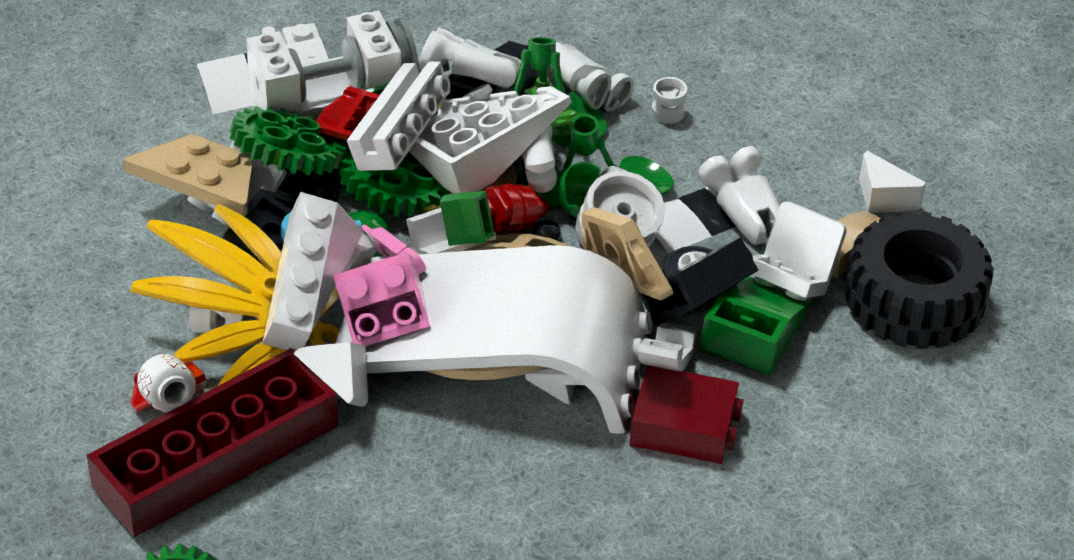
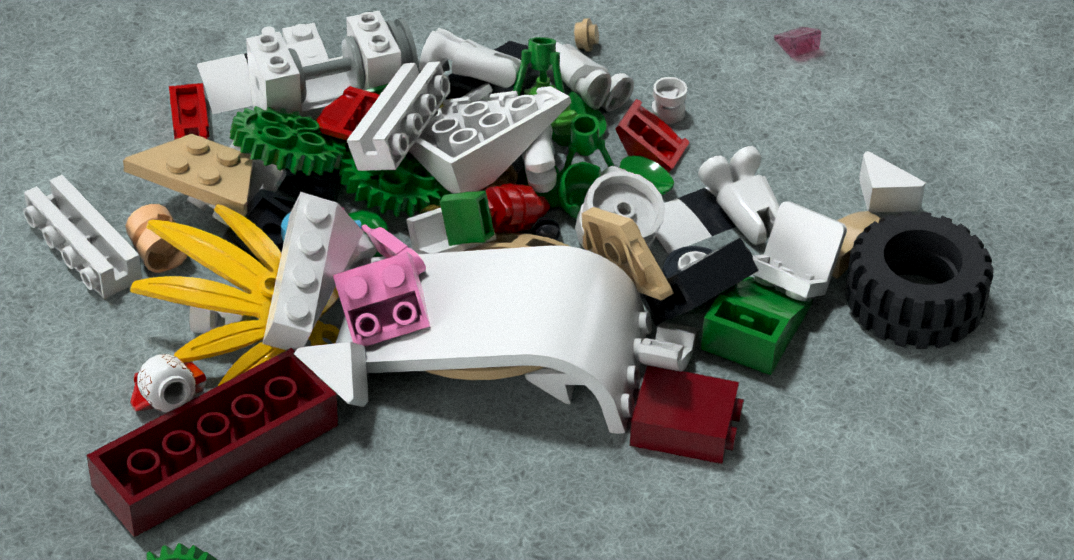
none -> white brick [23,175,142,299]
none -> light nougat wheel [125,204,187,273]
none -> red hinge [169,83,210,139]
none -> tan plate [574,18,599,52]
none -> red slope [615,99,690,173]
none -> clear pink slope [774,27,821,58]

